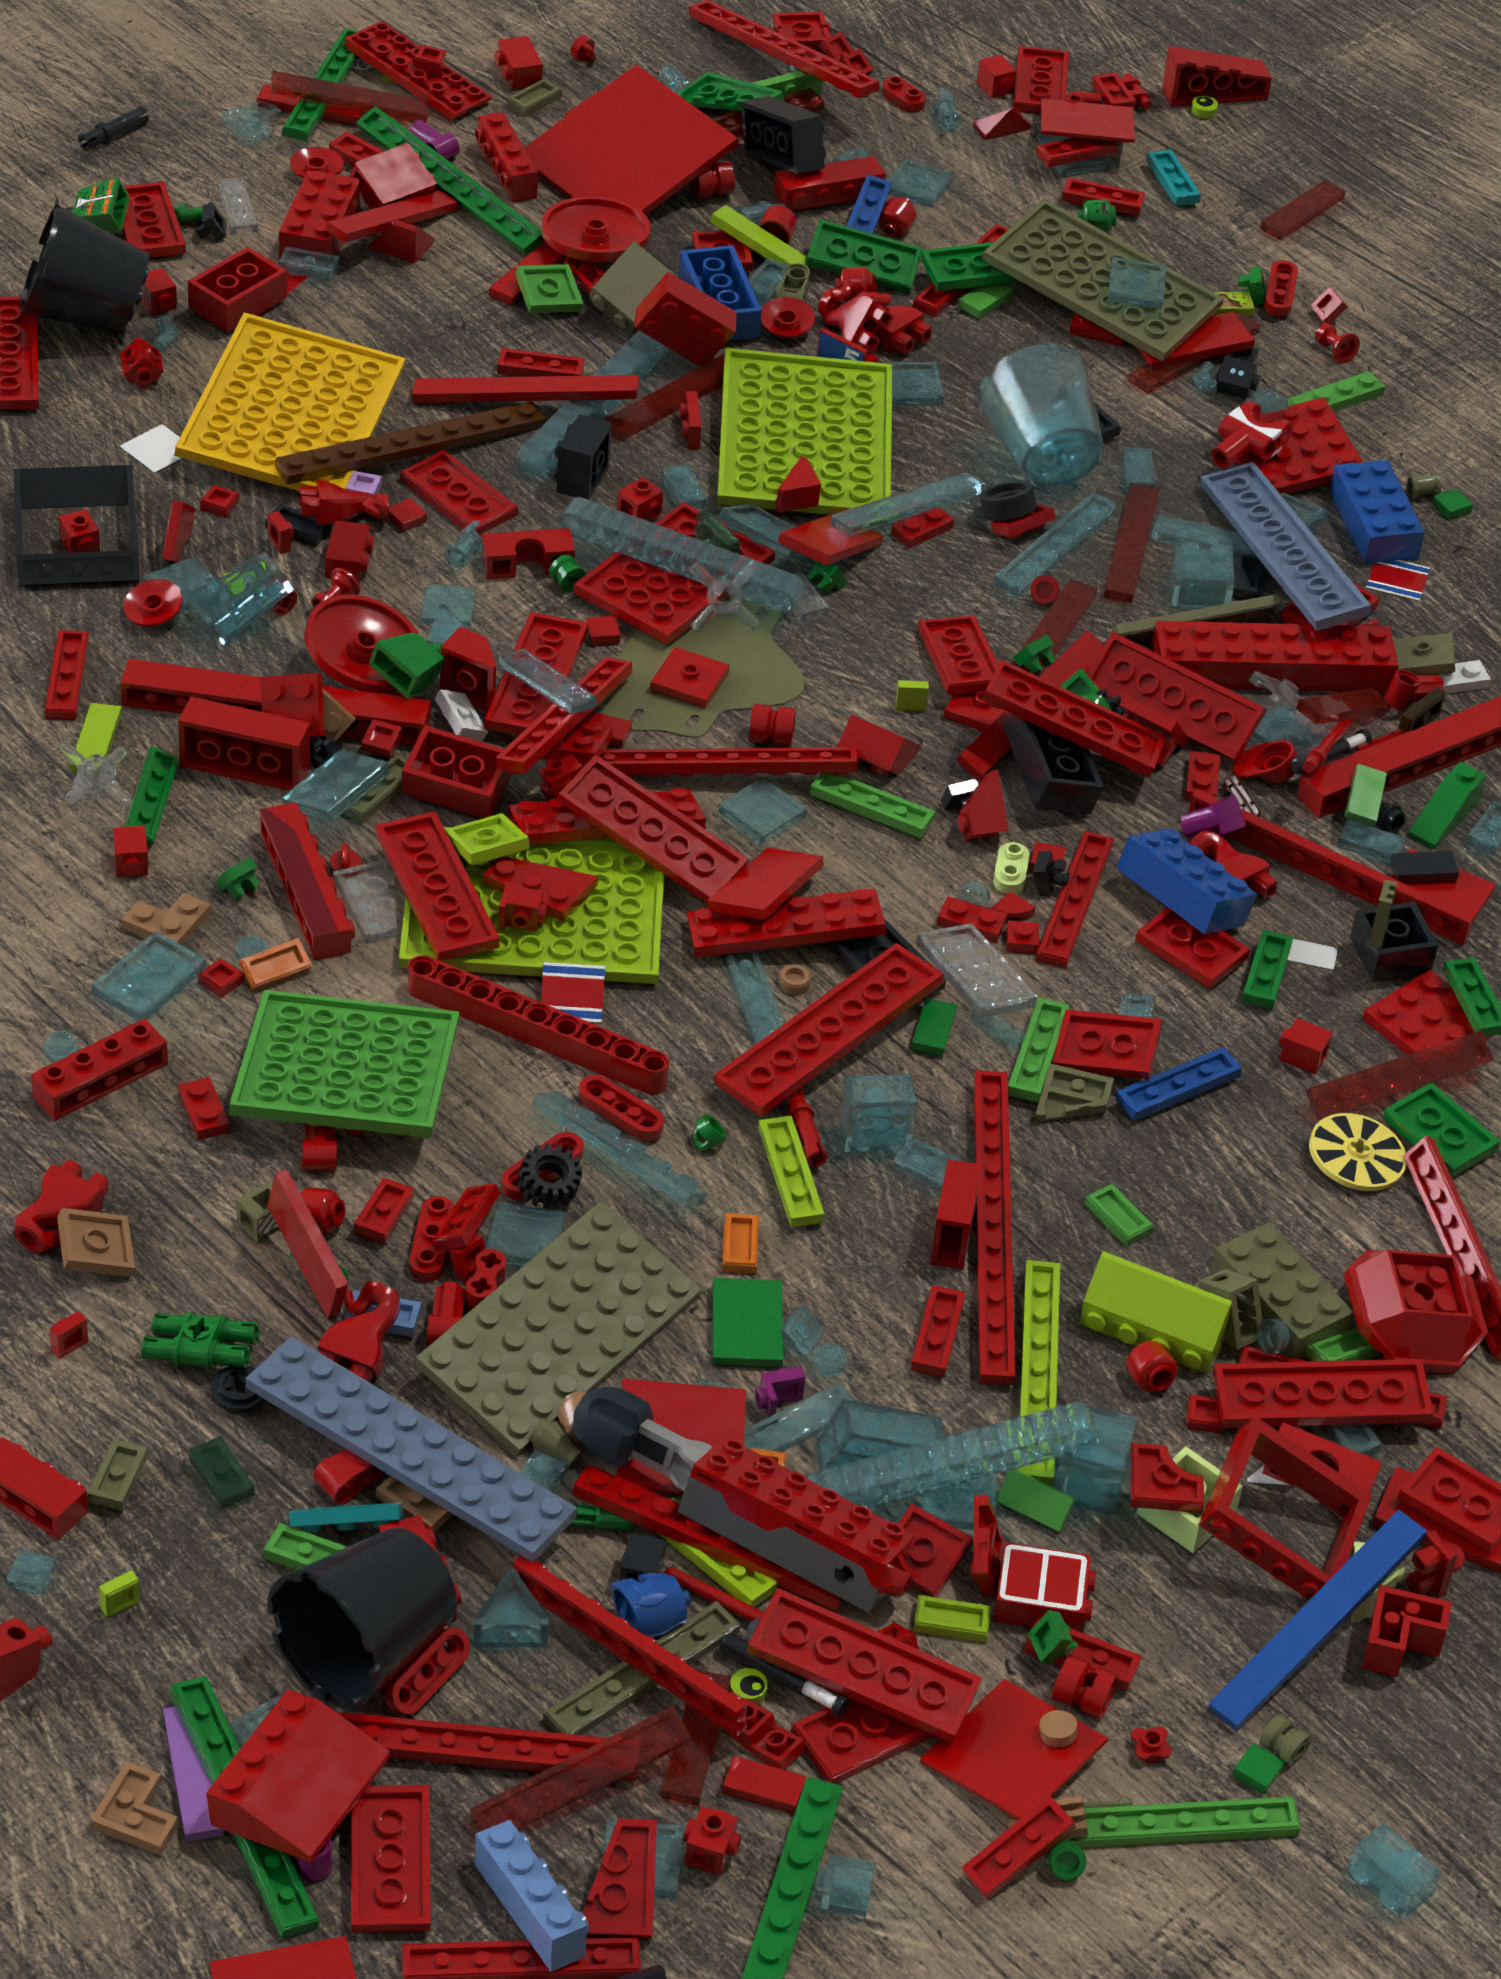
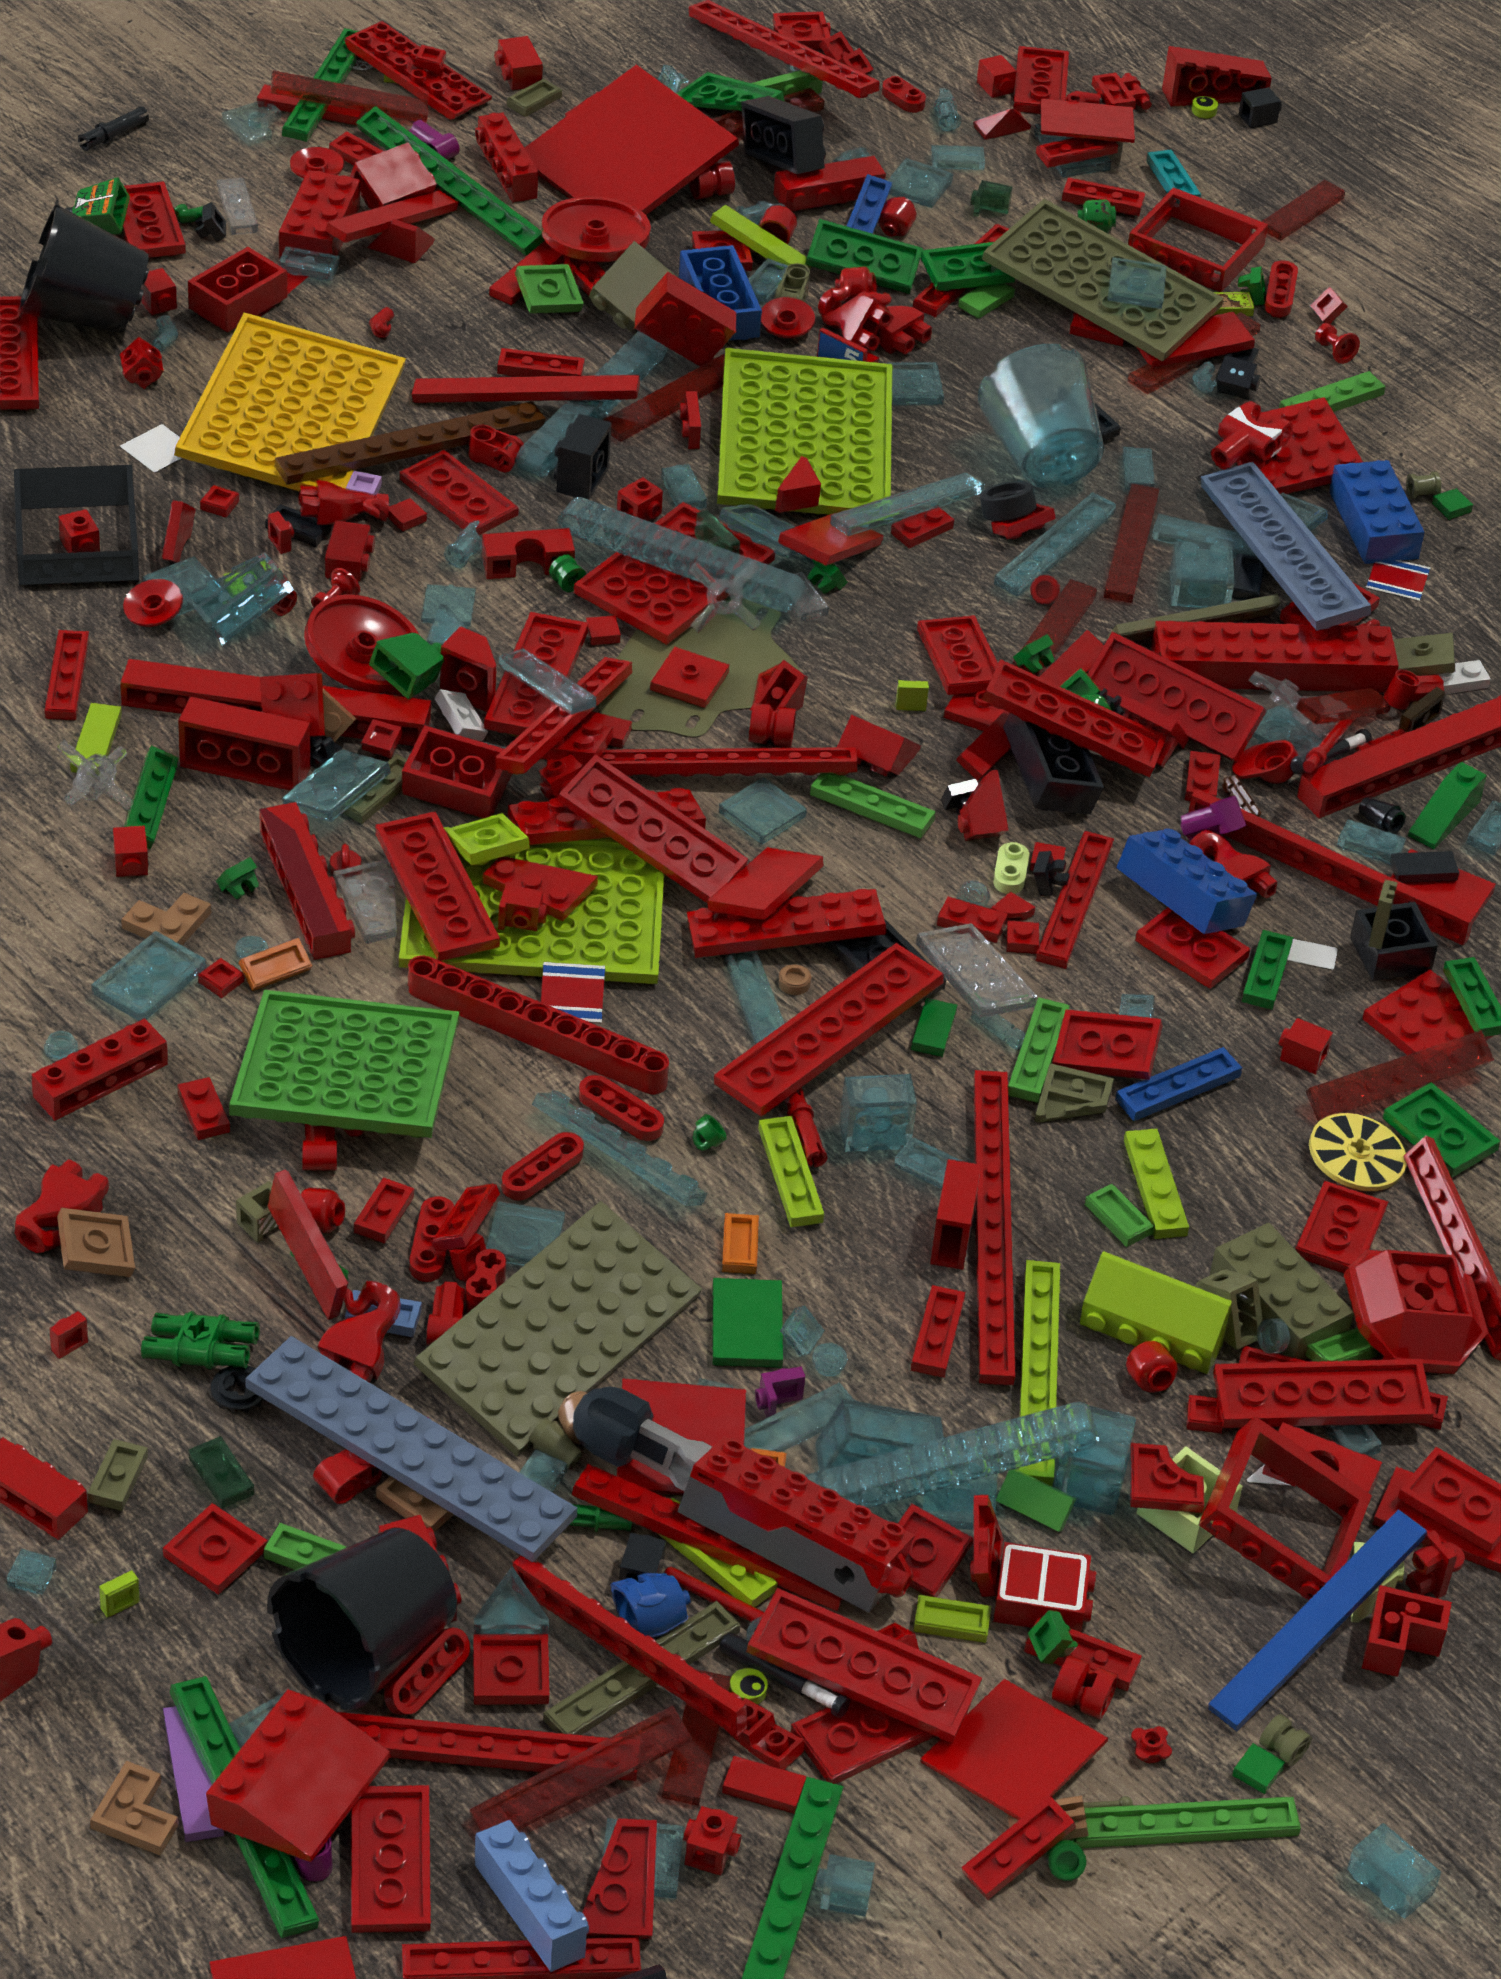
teal plate [289,1502,404,1533] -> none
black tyre [517,1144,583,1210] -> none
red tile [570,35,596,62] -> none
medium nougat tile [1039,1710,1078,1747] -> none
clear light blue plate [1246,389,1289,414] -> none
bright green tile [1345,764,1387,827] -> none
none -> red plate [163,1503,268,1595]
none -> red arm [369,307,394,338]
none -> red piece [468,424,526,472]
none -> red plate [473,1634,550,1705]
none -> red slope [749,660,808,711]
none -> clear light blue tile [930,145,985,170]
none -> clear green bracket [970,180,1013,217]
none -> lime plate [1124,1129,1189,1239]
none -> red window [1128,187,1268,292]
none -> black brick [1238,87,1282,128]
none -> red tile [1295,1181,1388,1273]

